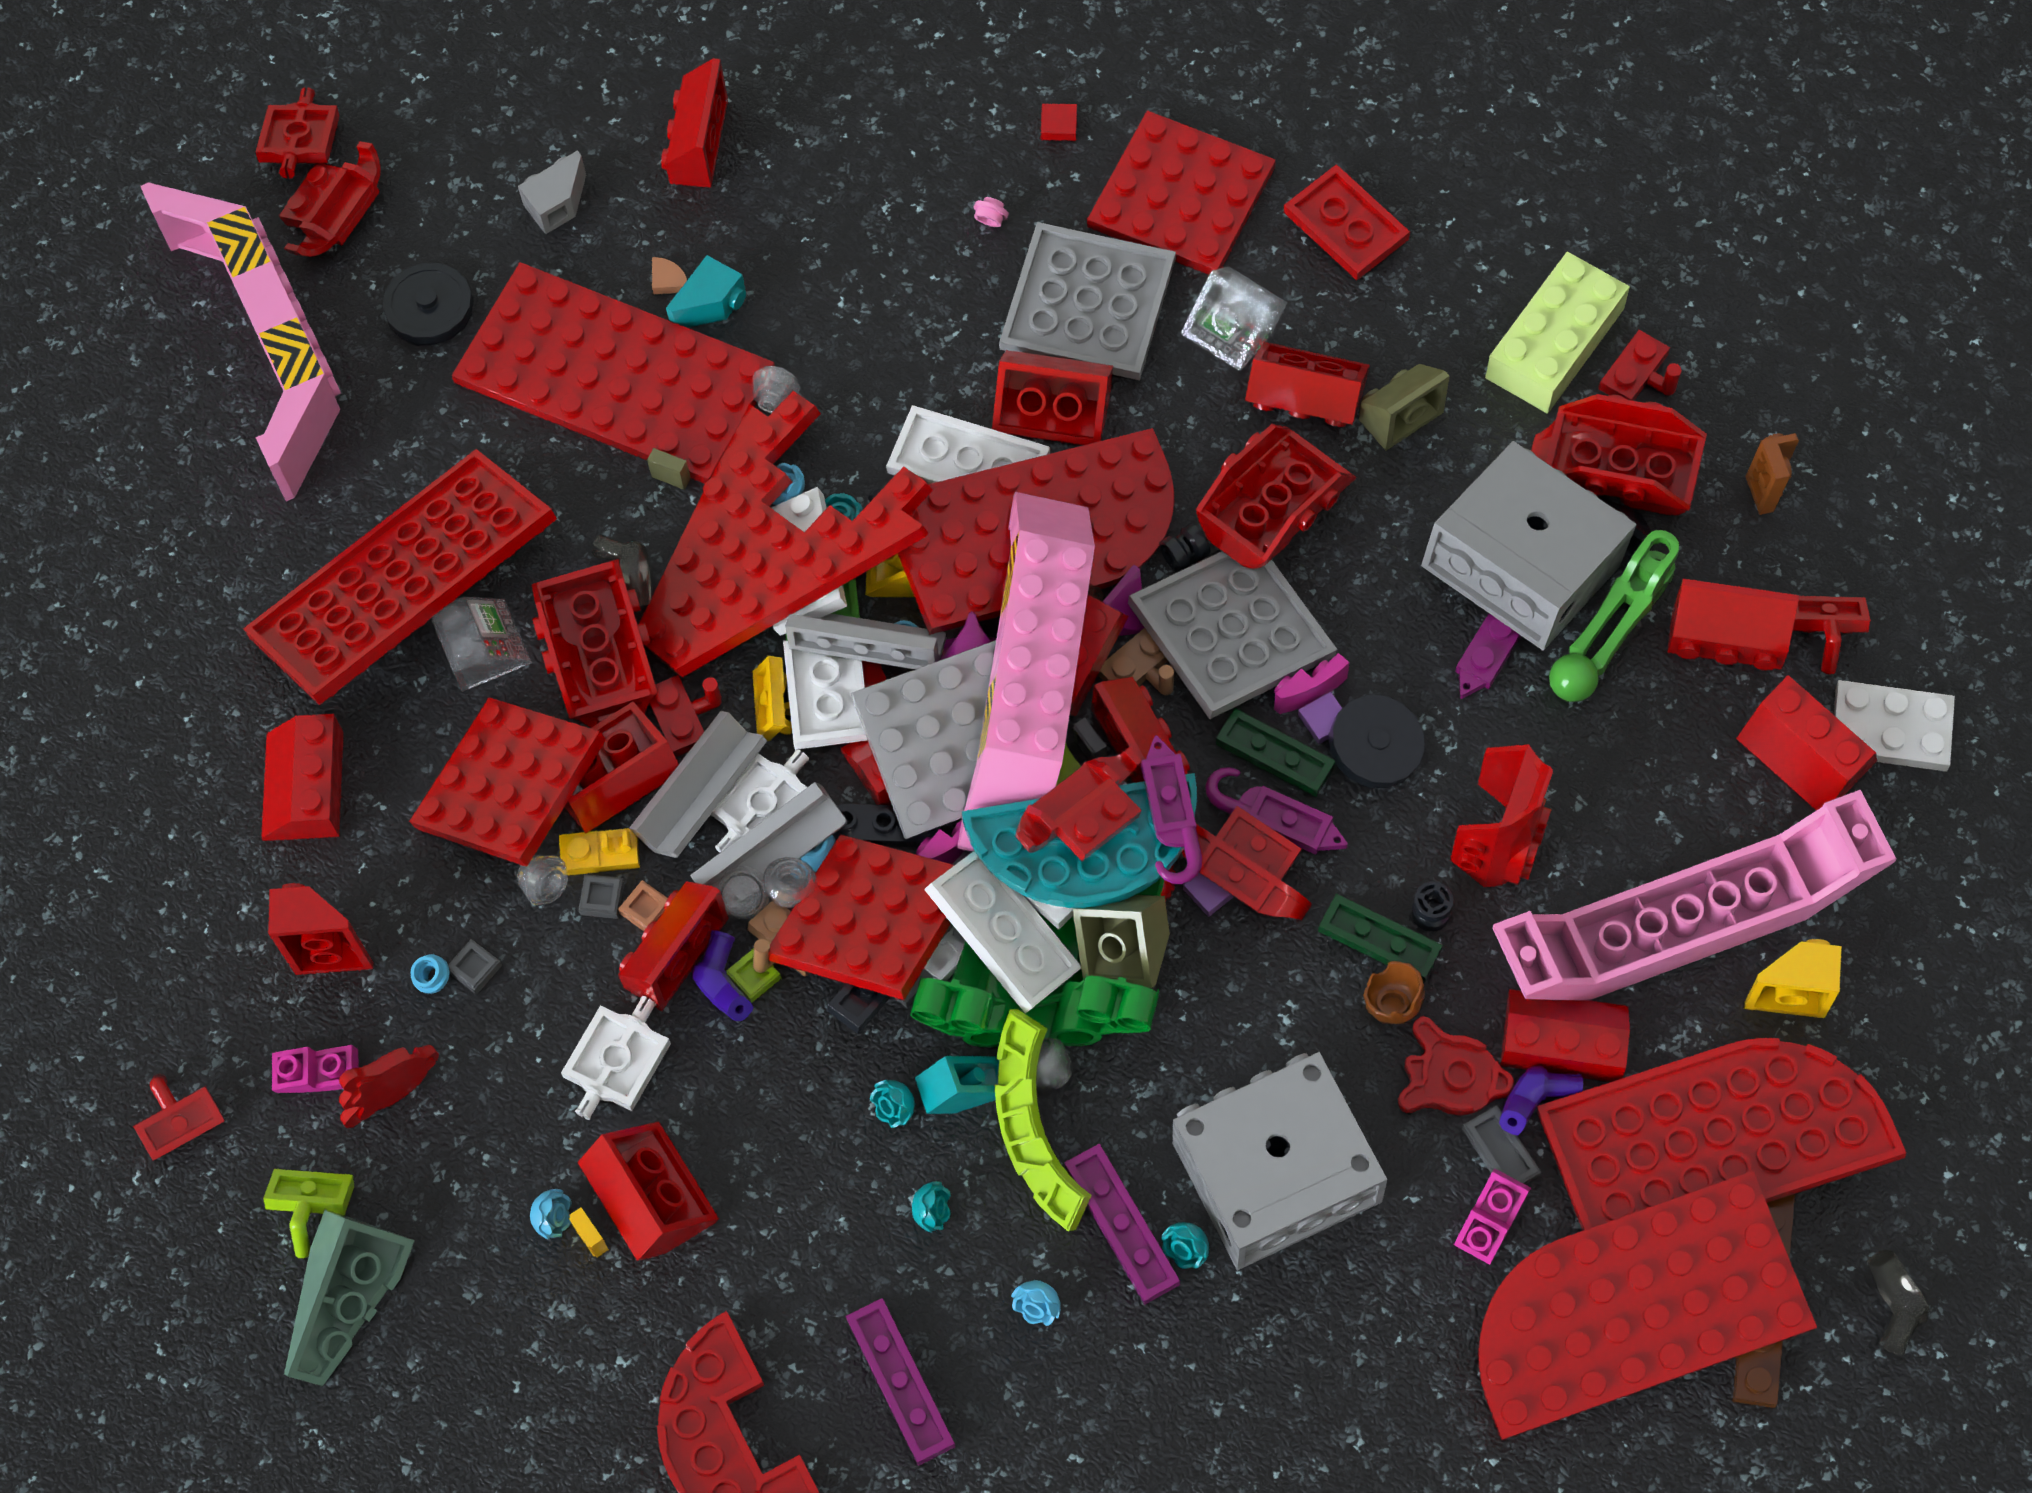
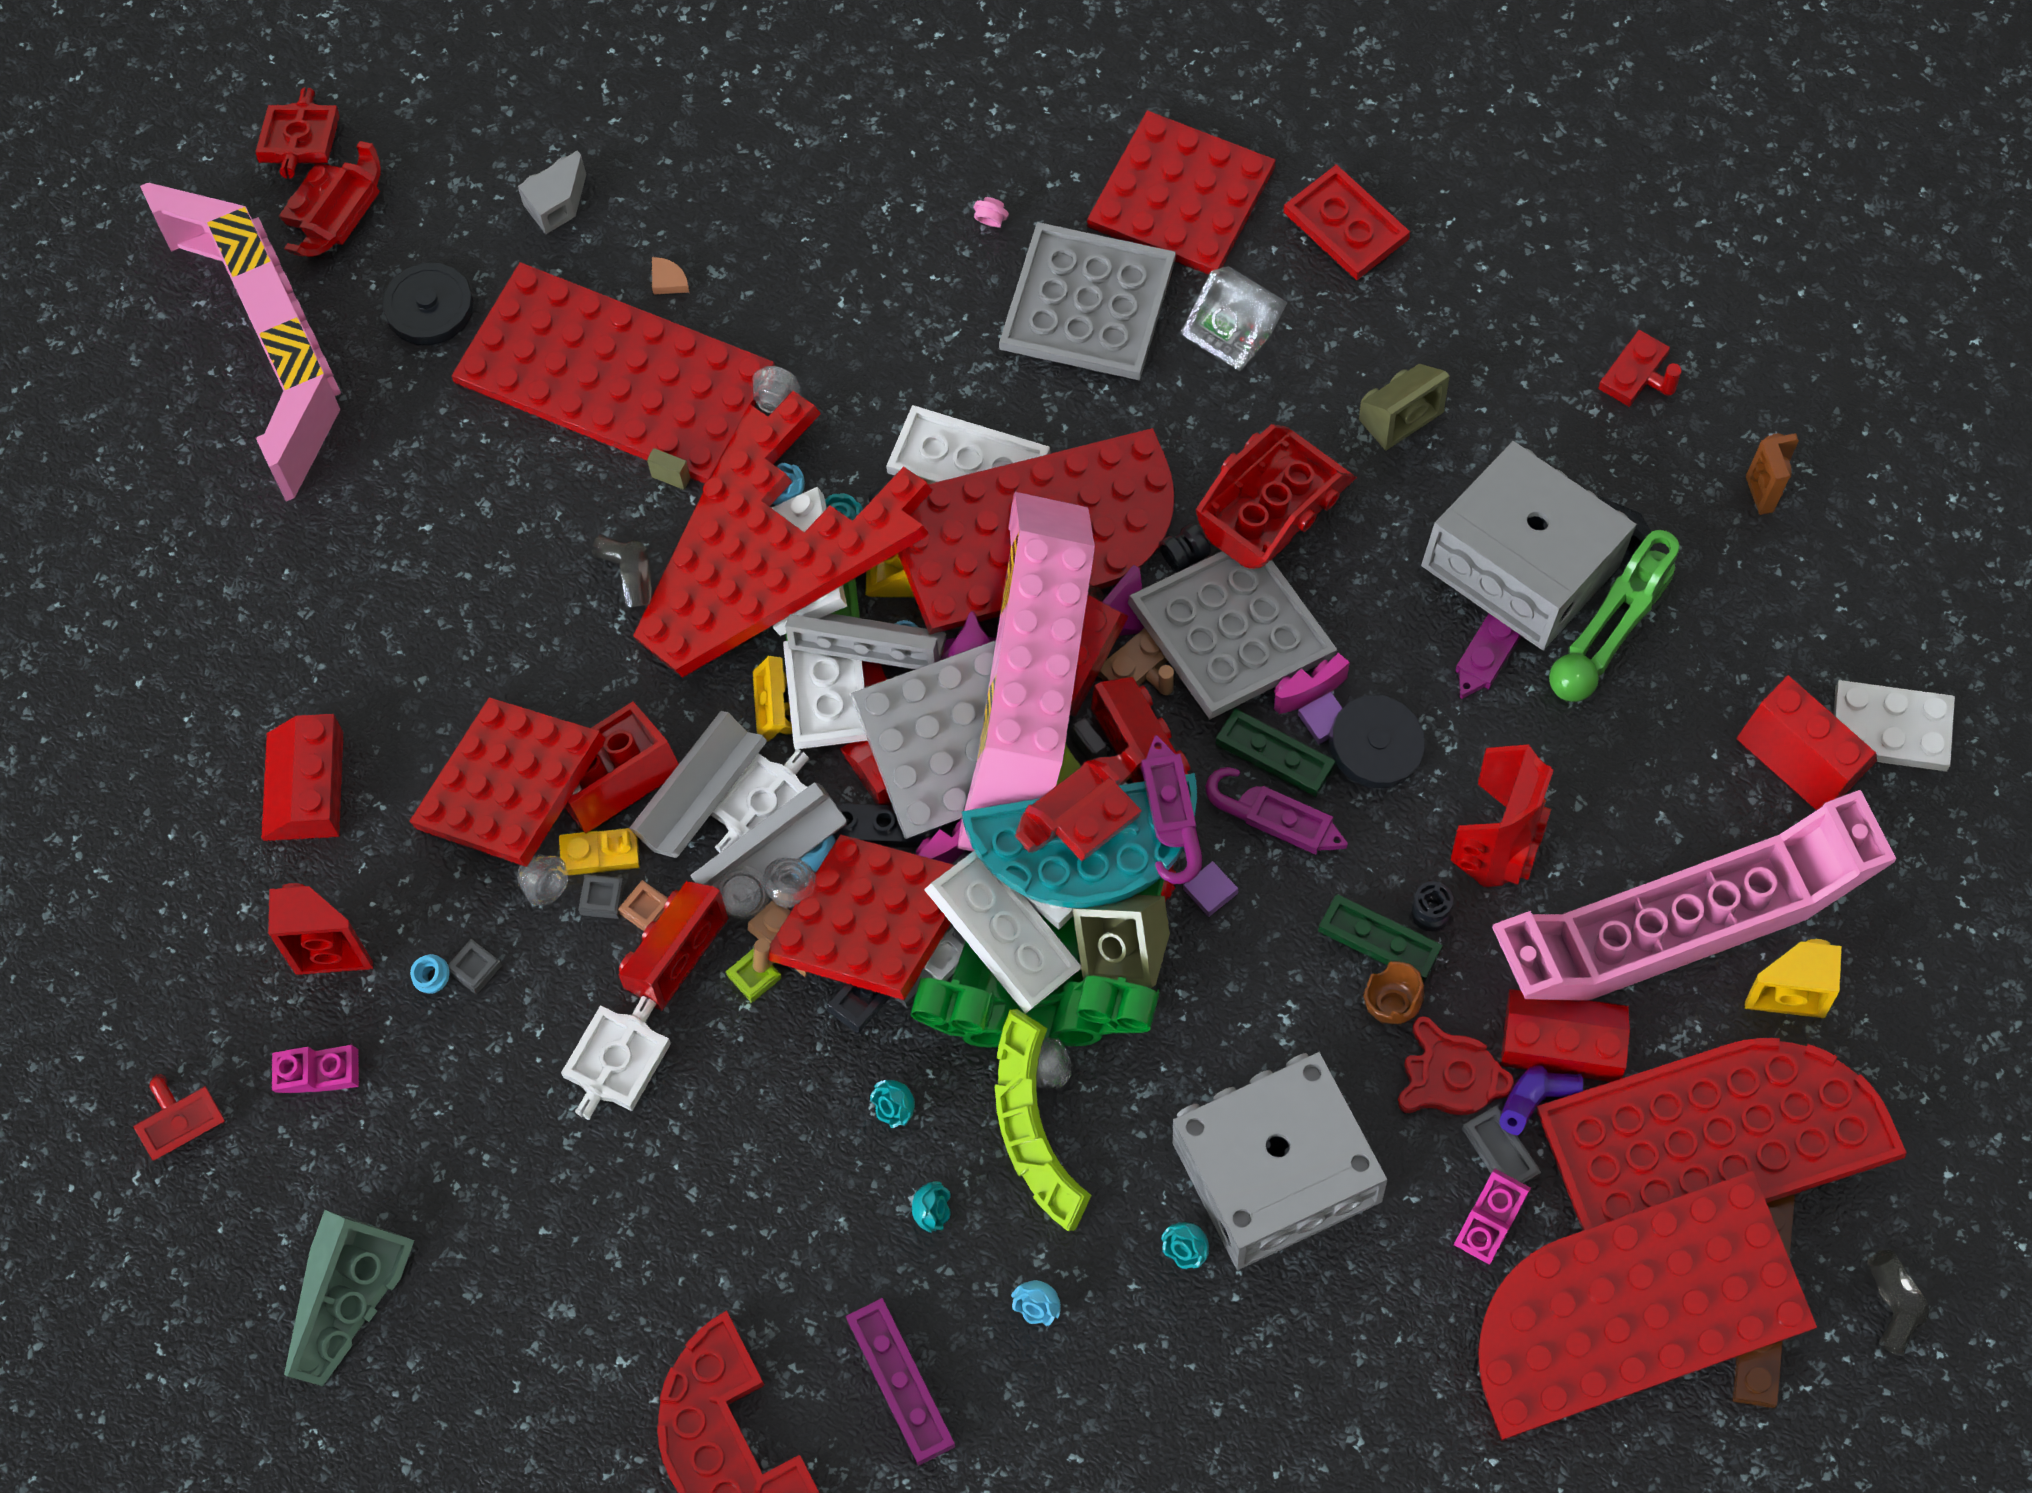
red plate [243,449,557,705] -> none
lime plate [263,1169,354,1258] -> none
red tile [339,1045,439,1128] -> none
clear slope [431,597,532,692] -> none
medium azure plate [530,1189,572,1240] -> none
red slope [531,559,658,728] -> none
yellow tile [569,1207,609,1258] -> none
red slope [577,1122,719,1261] -> none
red plate [649,675,722,757] -> none
red slope [661,58,728,188] -> none
teal slope [666,255,746,328] -> none
dark purple arm [692,930,754,1021] -> none
teal slope [915,1056,1000,1114] -> none
red slope [992,350,1114,445] -> none
red tile [1041,104,1077,141] -> none
magenta plate [1064,1144,1180,1305] -> none
red plate [1182,806,1312,920] -> none
red slope [1245,342,1370,427] -> none
yellowish green brick [1485,252,1630,414] -> none
red slope [1531,394,1707,515] -> none
red slope [1667,579,1799,670] -> none
red plate [1793,596,1871,674] -> none

